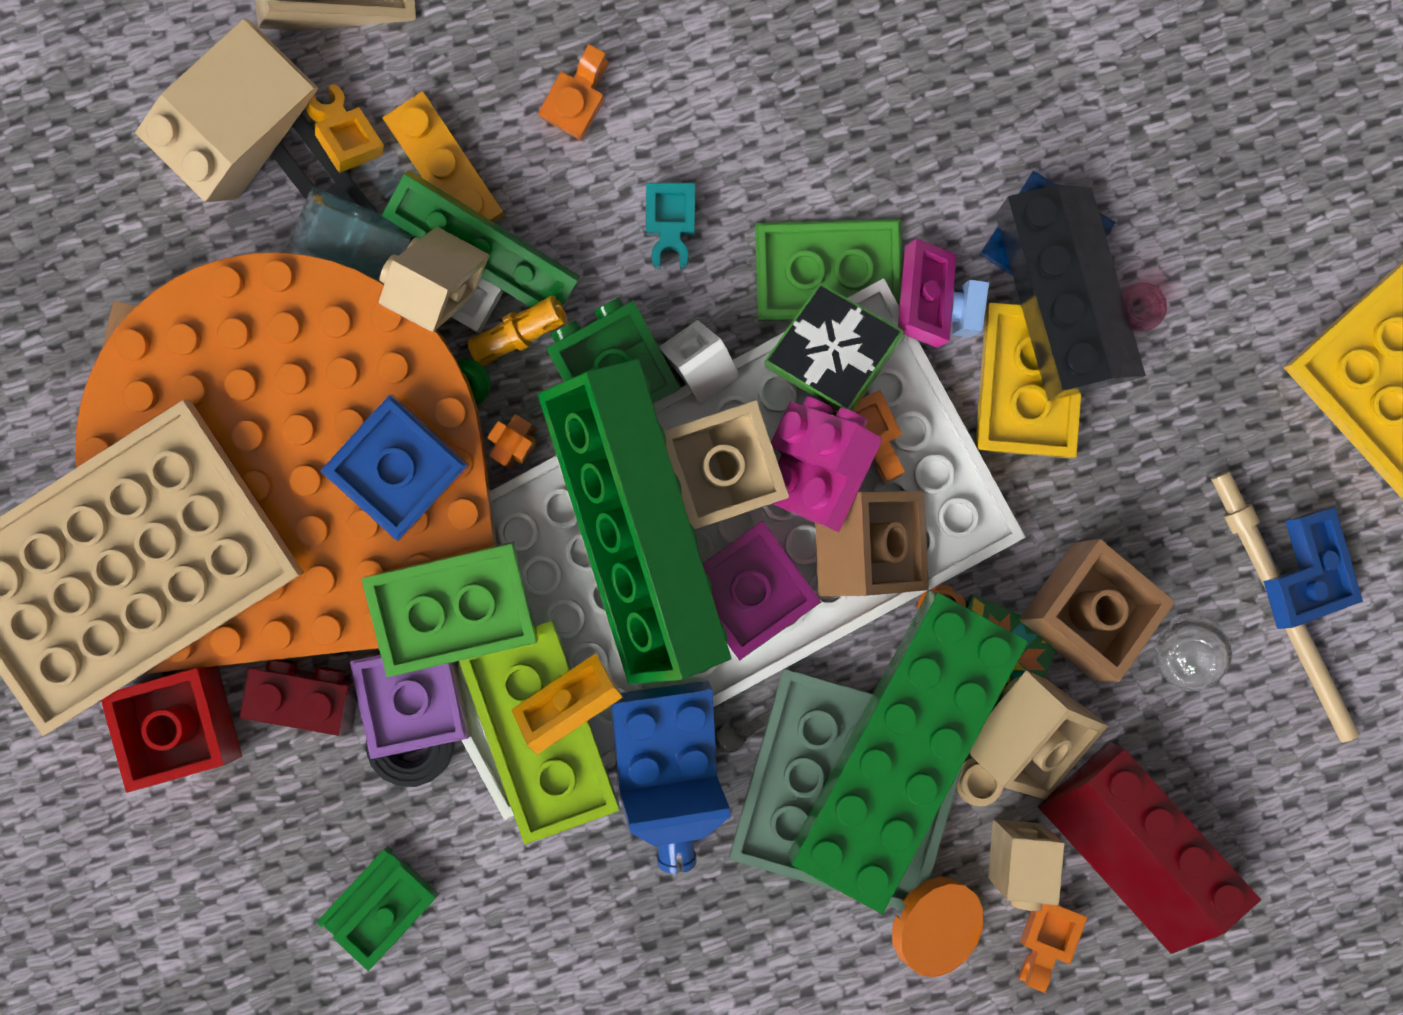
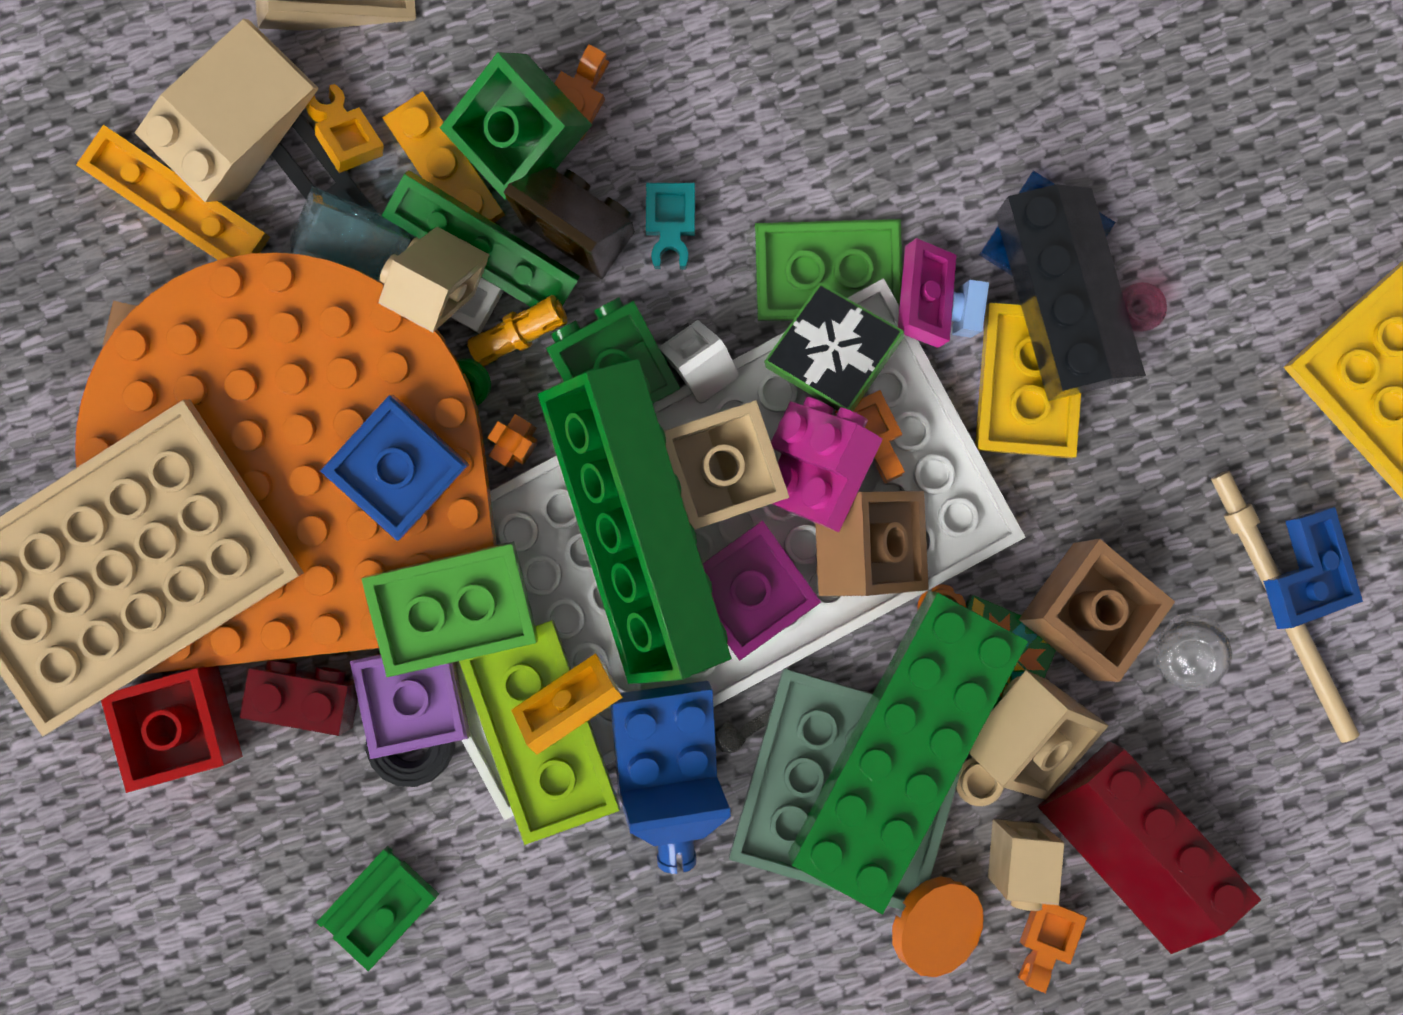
none -> light orange plate [76,125,270,260]
none -> green brick [440,52,592,200]
none -> dark brown slope [504,167,635,279]

